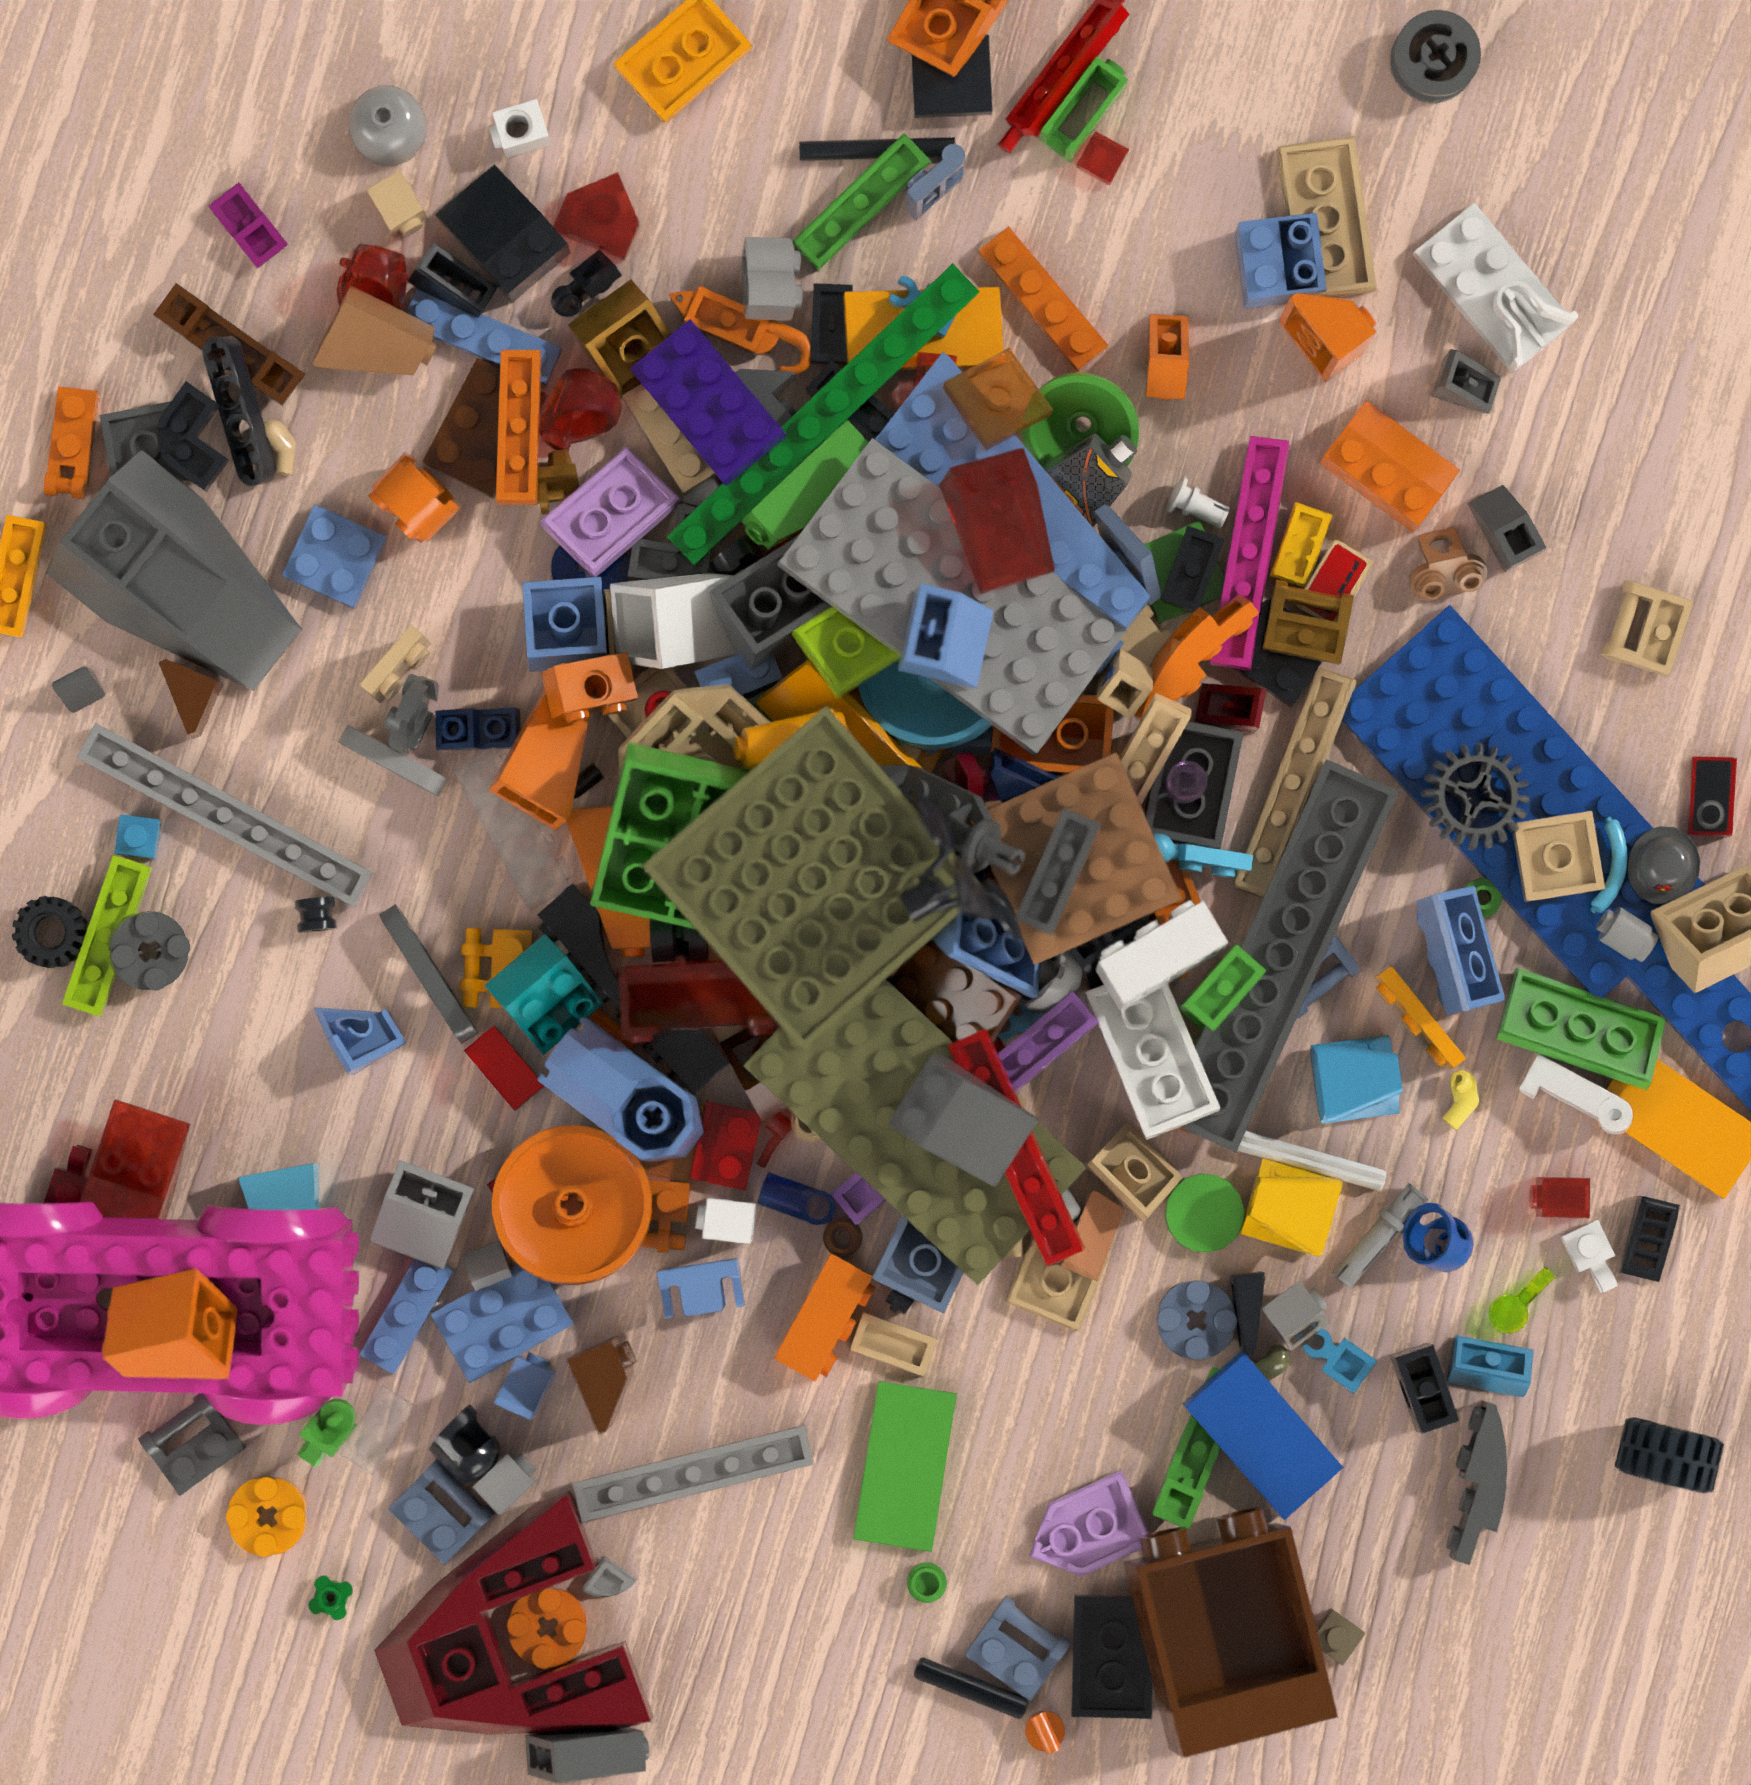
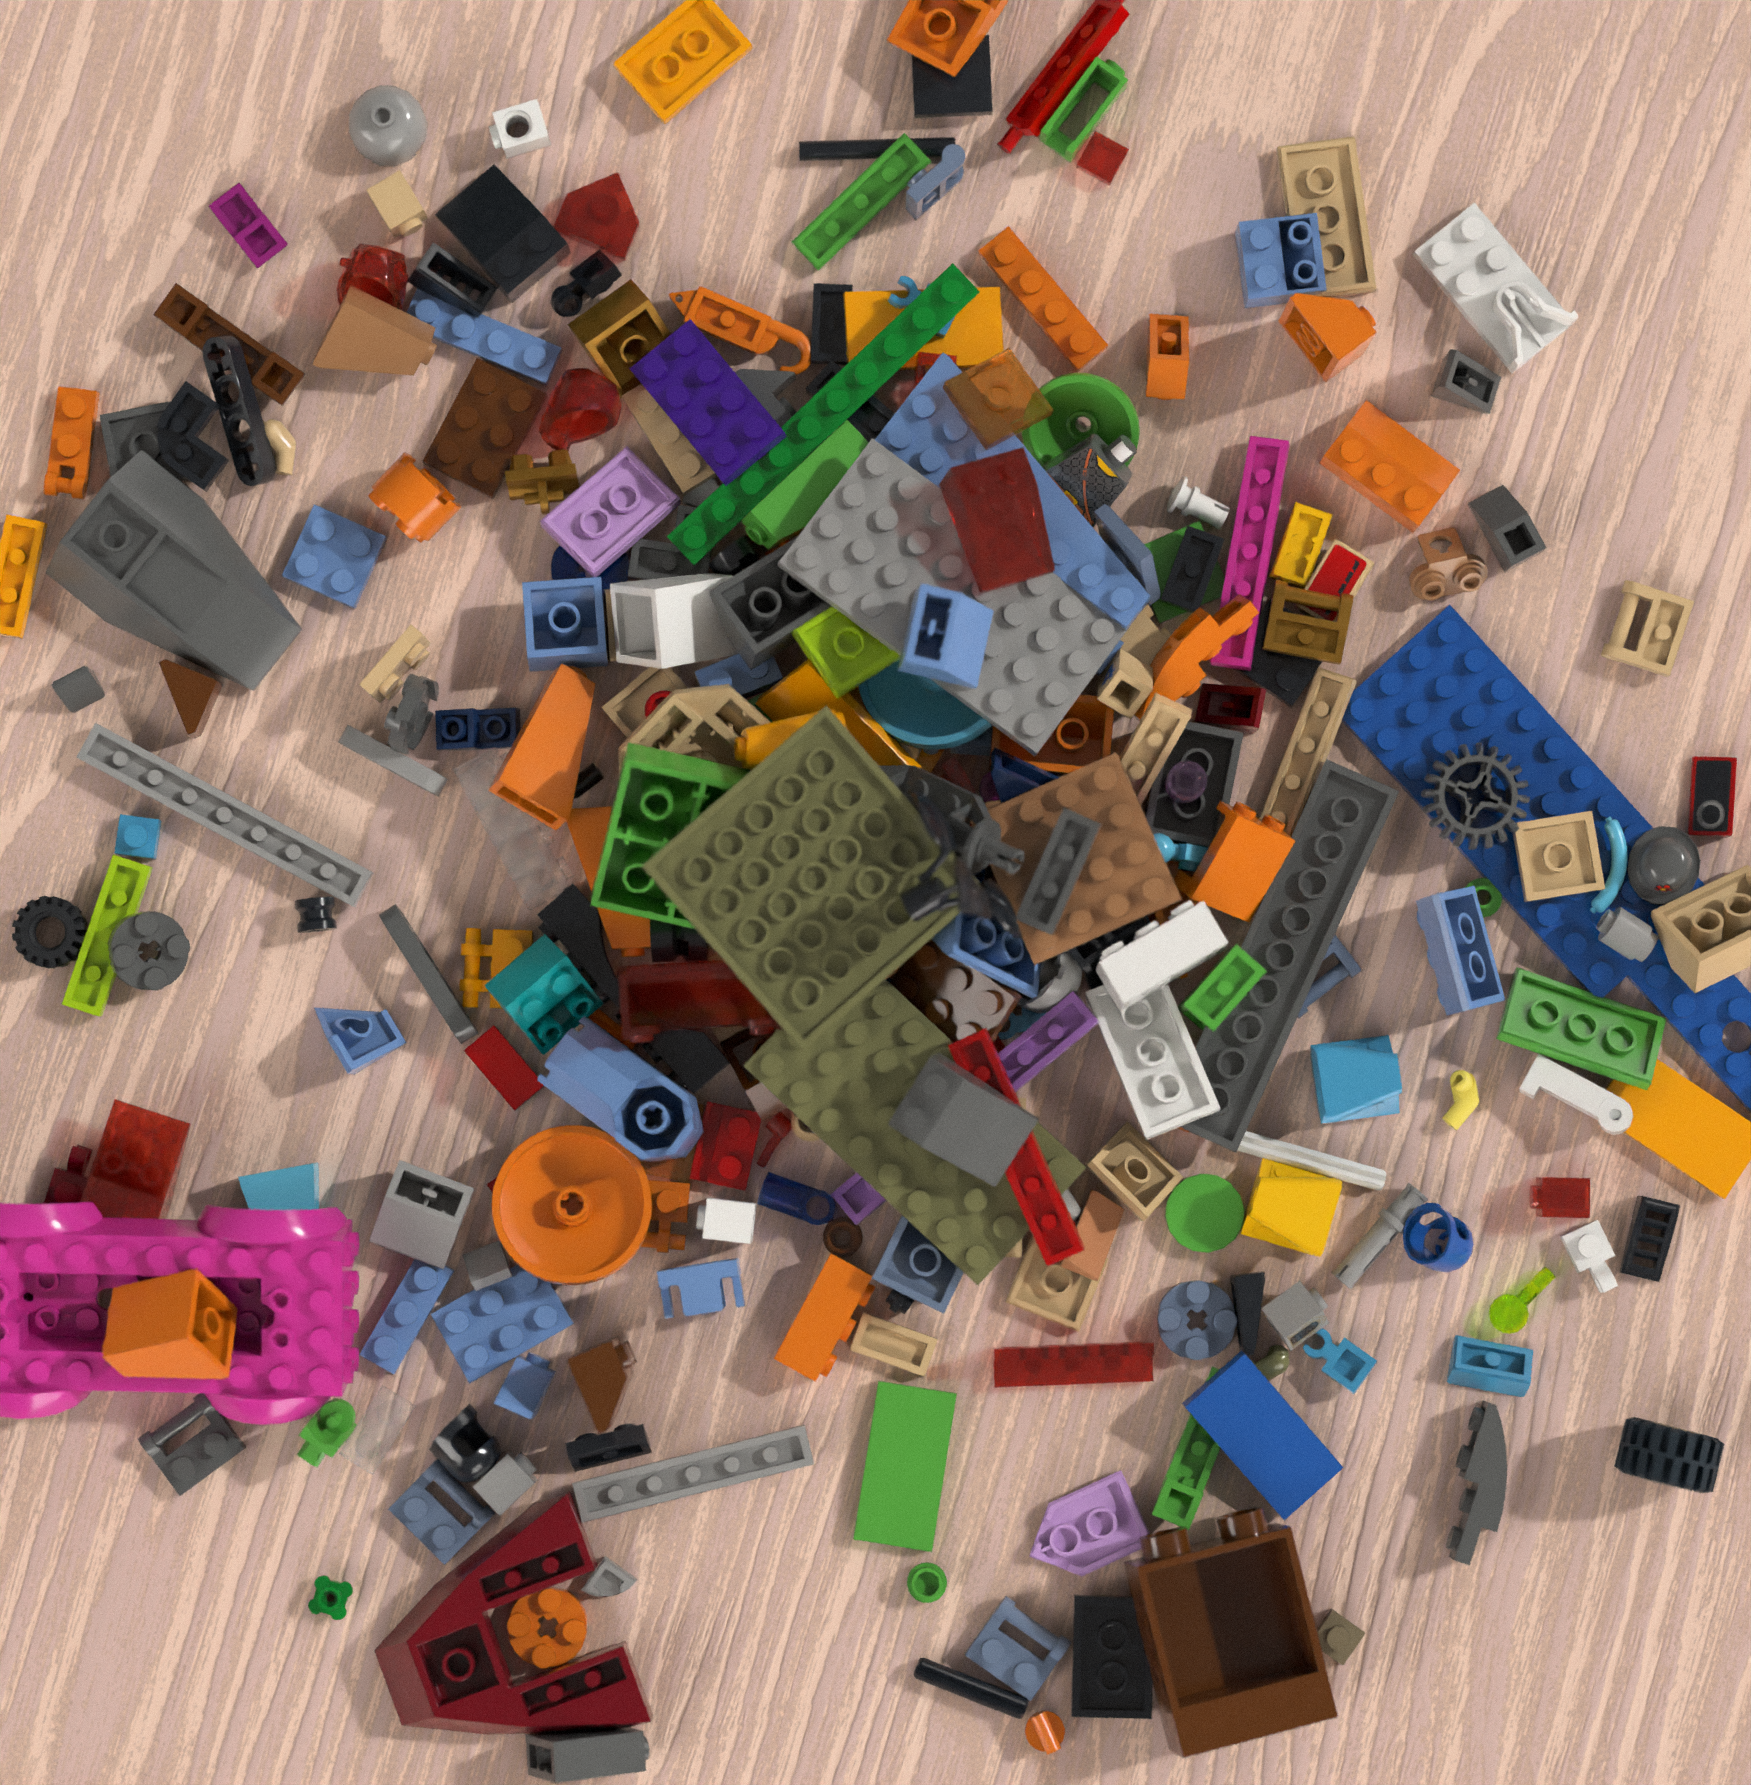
light orange plate [226,1476,307,1557] -> none
orange plate [496,350,542,505] -> none
orange brick [541,652,638,723] -> none
light grey brick [742,237,802,321] -> none
dark red plate [955,753,988,804] -> none
light orange plate [1375,966,1466,1069] -> none
dark grey wheel [1390,10,1481,103] -> none
black brick [1390,1343,1459,1434] -> none
none -> black plate [566,1423,652,1472]
none -> clear red fence [993,1341,1154,1388]
none -> orange panel [1174,801,1296,923]

